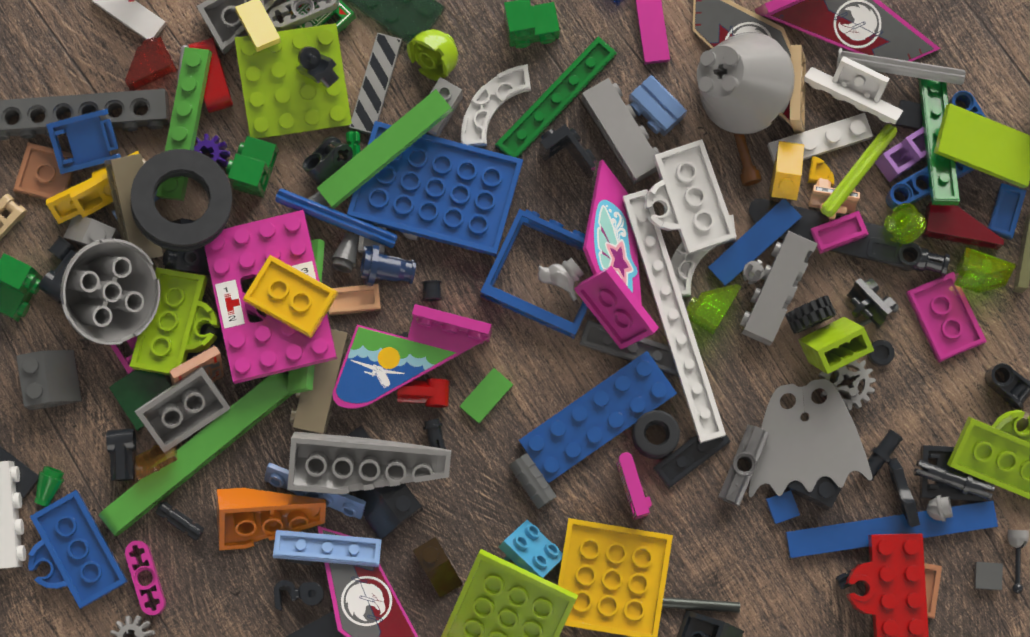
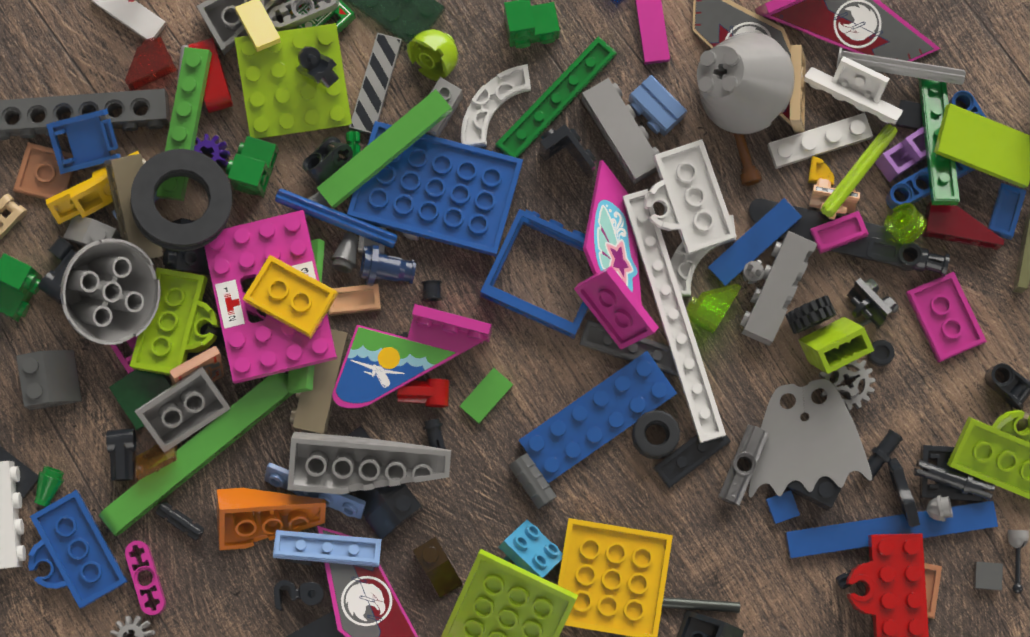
light grey animal [538,258,584,301] -> none
dark pink container [617,452,652,520] -> none
yellow slope [770,141,804,201] -> none
clear neon green slope [954,247,1016,293] -> none

